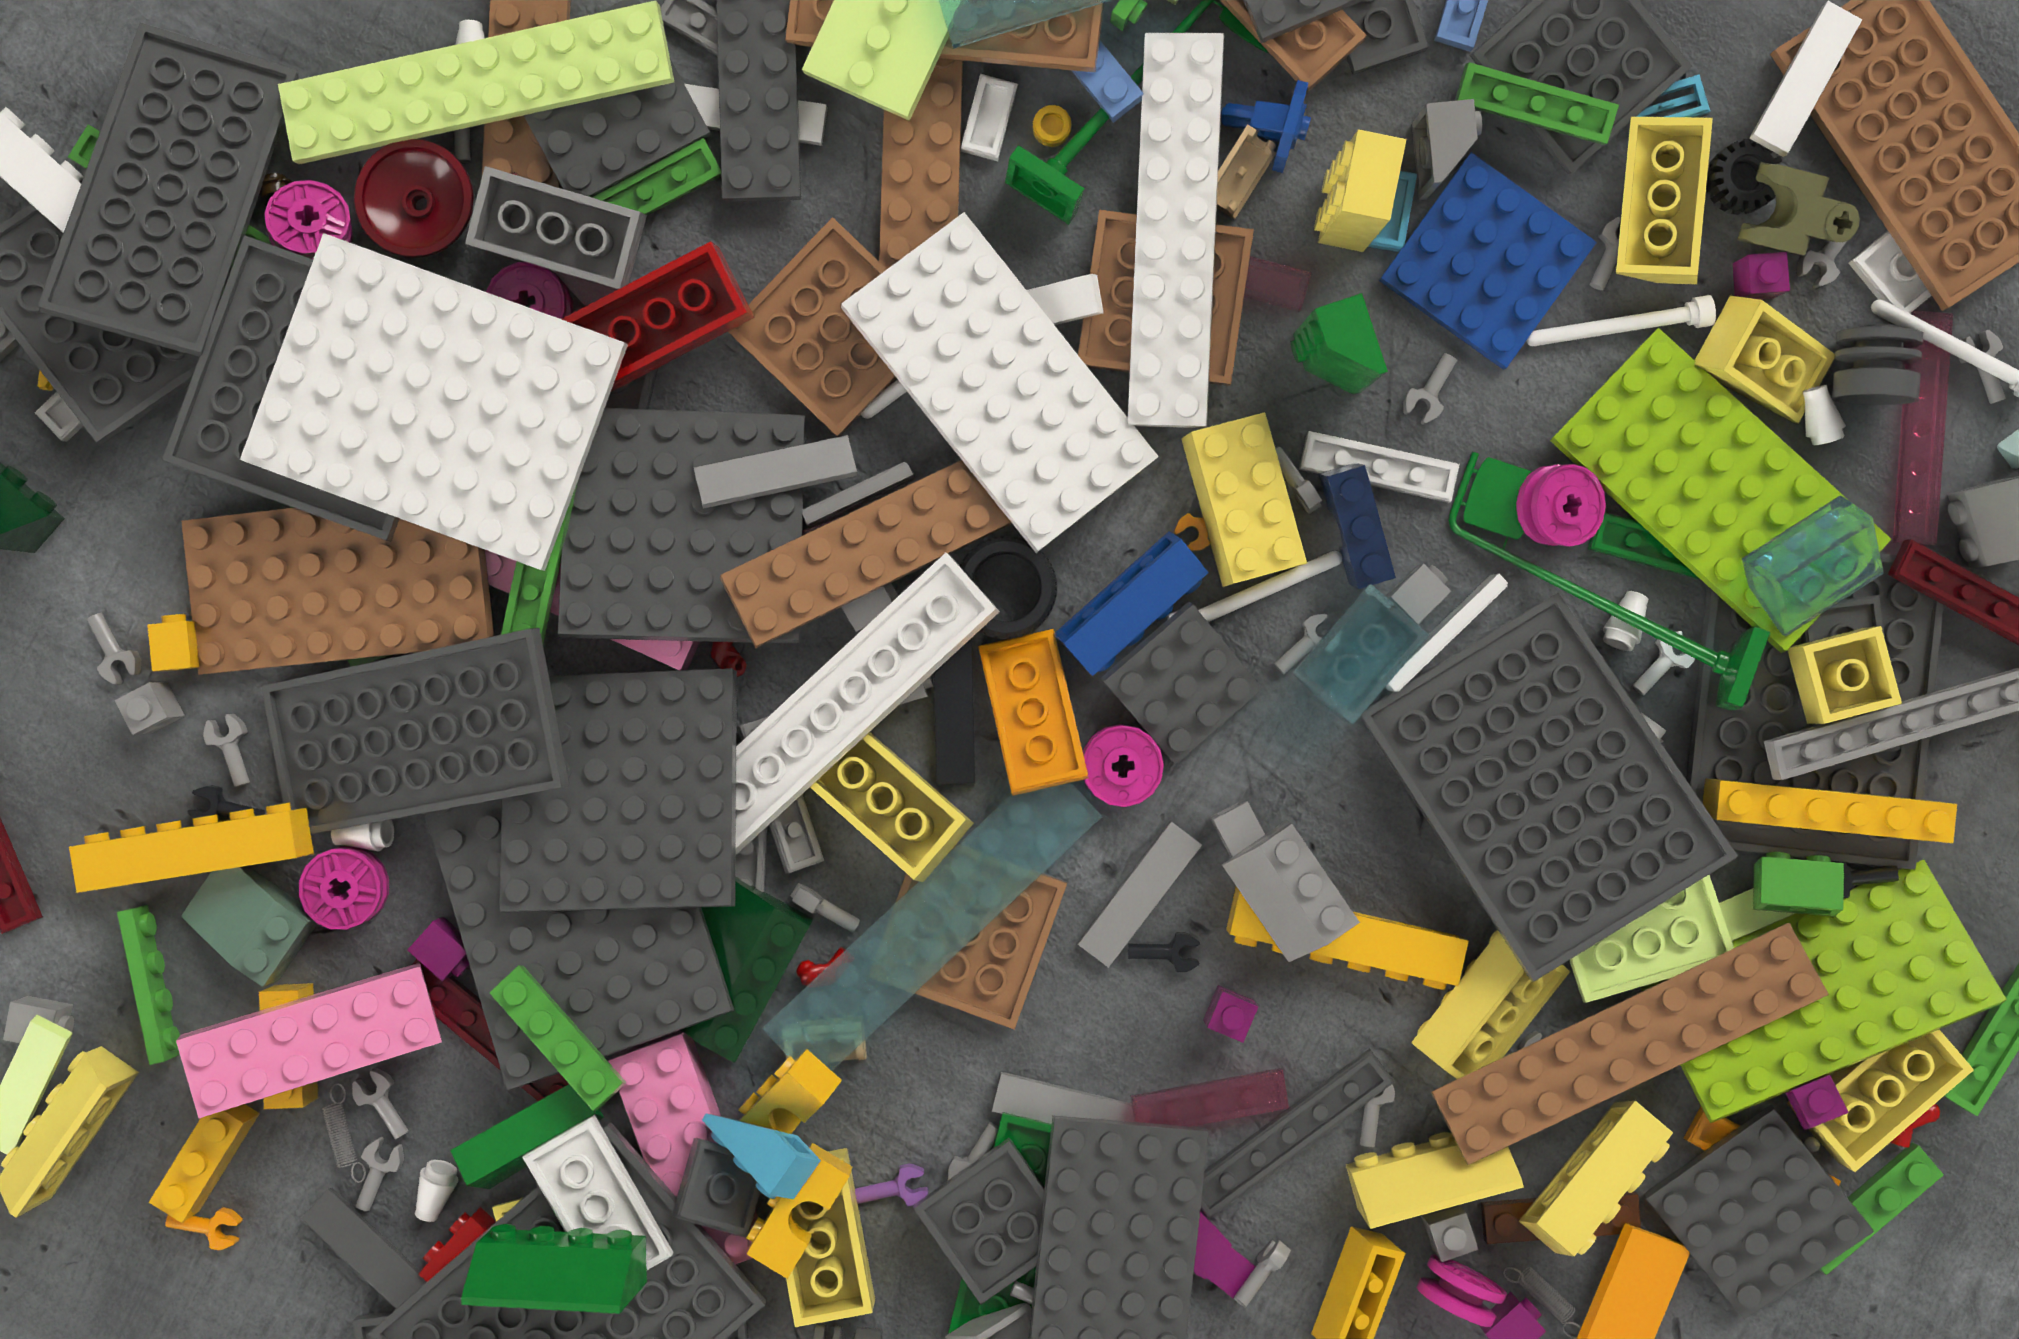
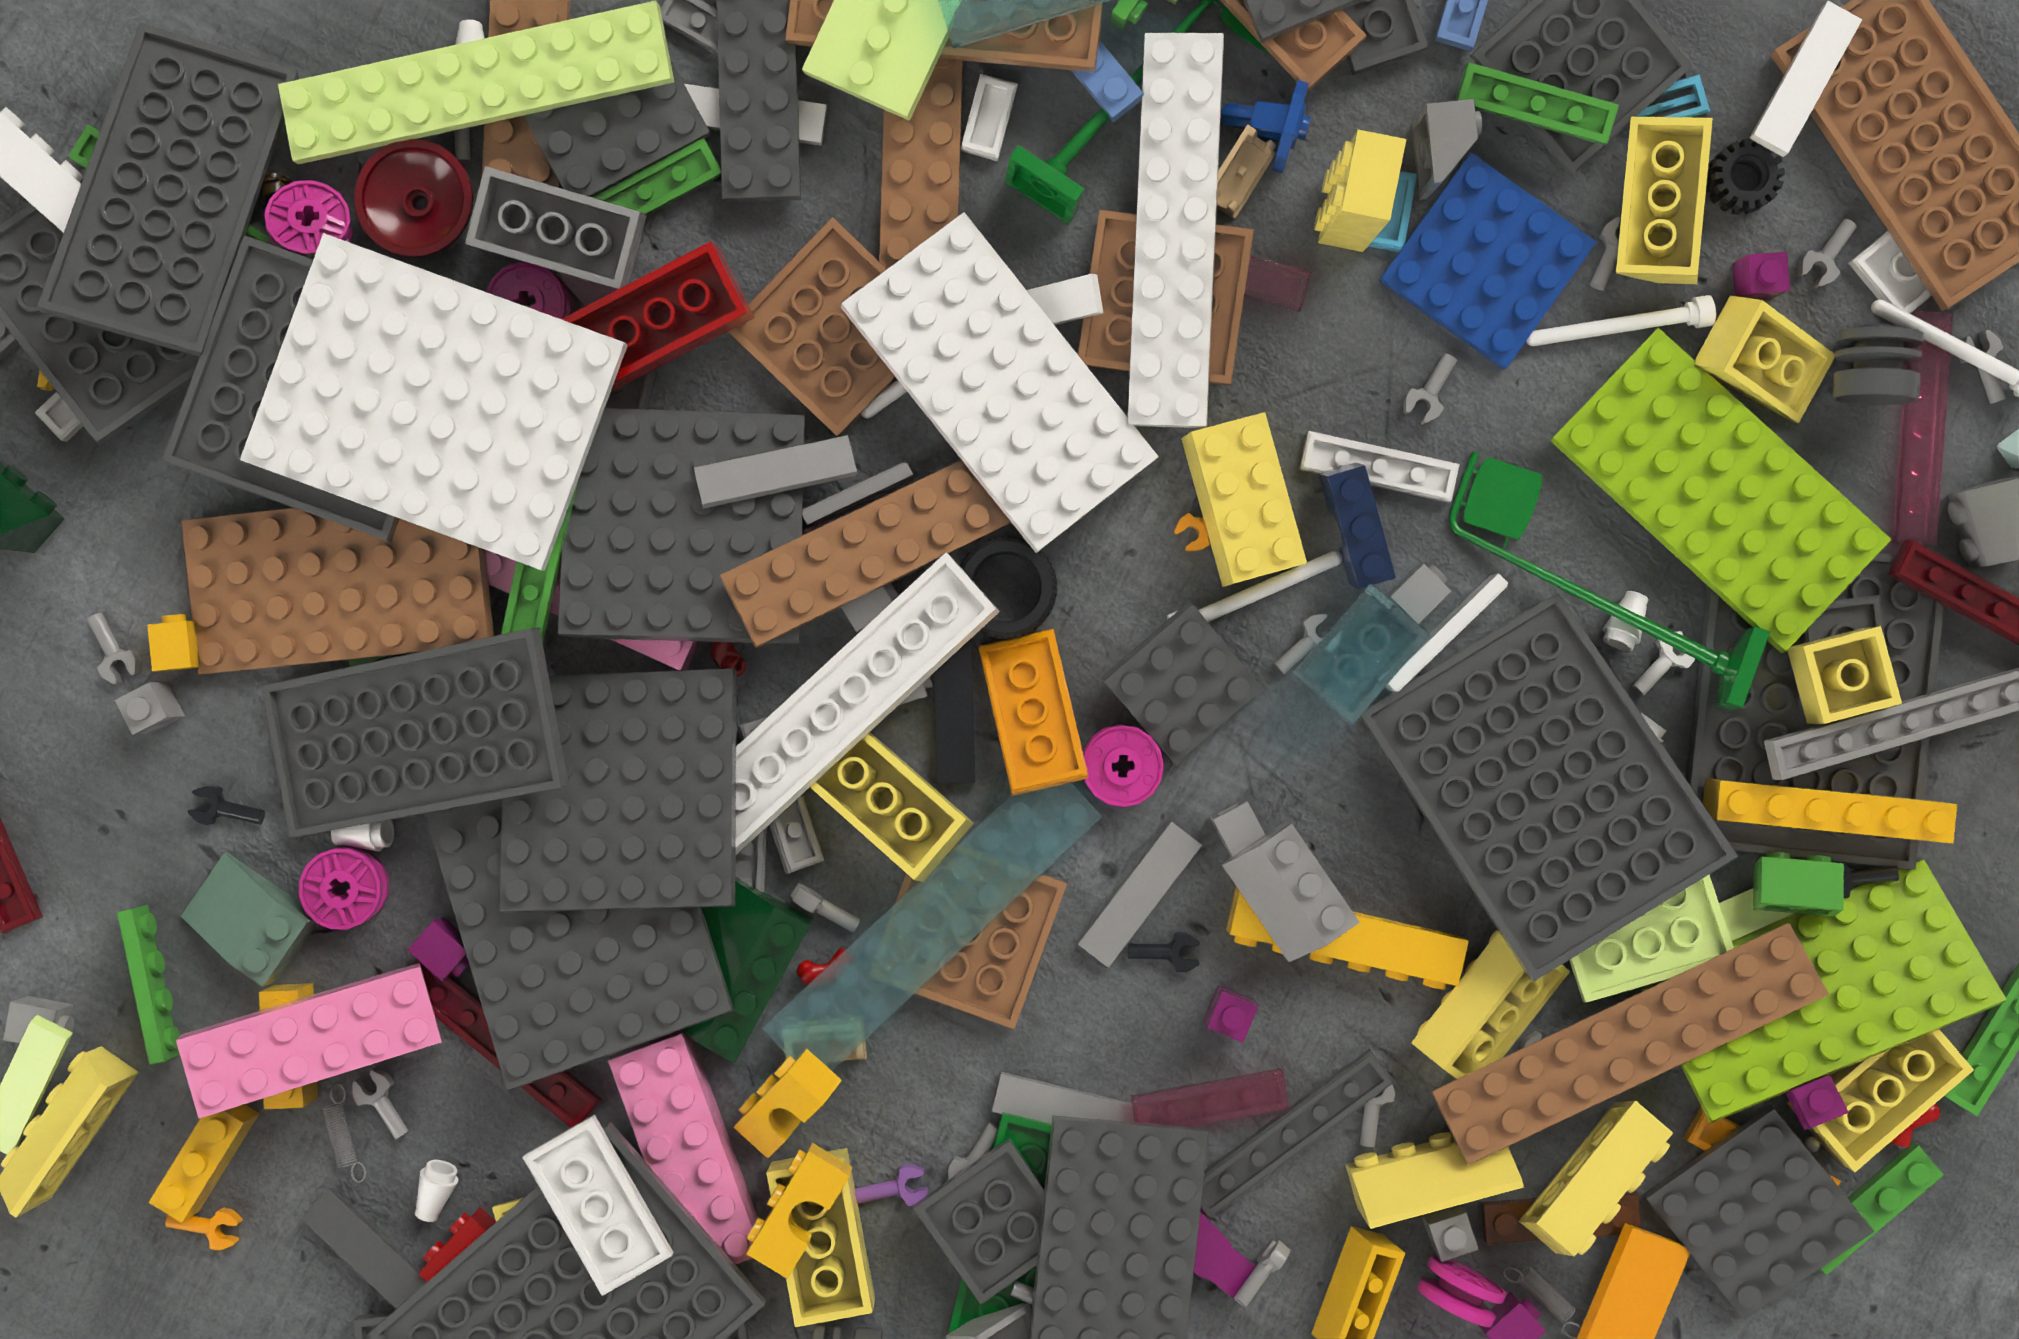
yellow brick [69,802,314,893] -> none
light grey bar [203,714,250,787] -> none
light grey bar [355,1136,404,1211] -> none
green slope [450,1084,604,1189] -> none
green slope [461,1224,647,1314] -> none
bright green plate [489,965,627,1111] -> none
dark grey tile [672,1138,760,1238] -> none
medium azure slope [702,1113,821,1199] -> none
yellow tile [1033,105,1072,147] -> none
blue brick [1054,531,1209,676] -> none
light grey bar [1276,447,1322,514] -> none
green slope [1290,293,1388,395] -> none
dark pink wheel [1516,464,1606,547] -> none
green tile [1588,513,1700,580] -> none
olive piece [1738,162,1860,256] -> none
clear light blue slope [1742,495,1884,637] -> none
white cone [1803,385,1846,445] -> none

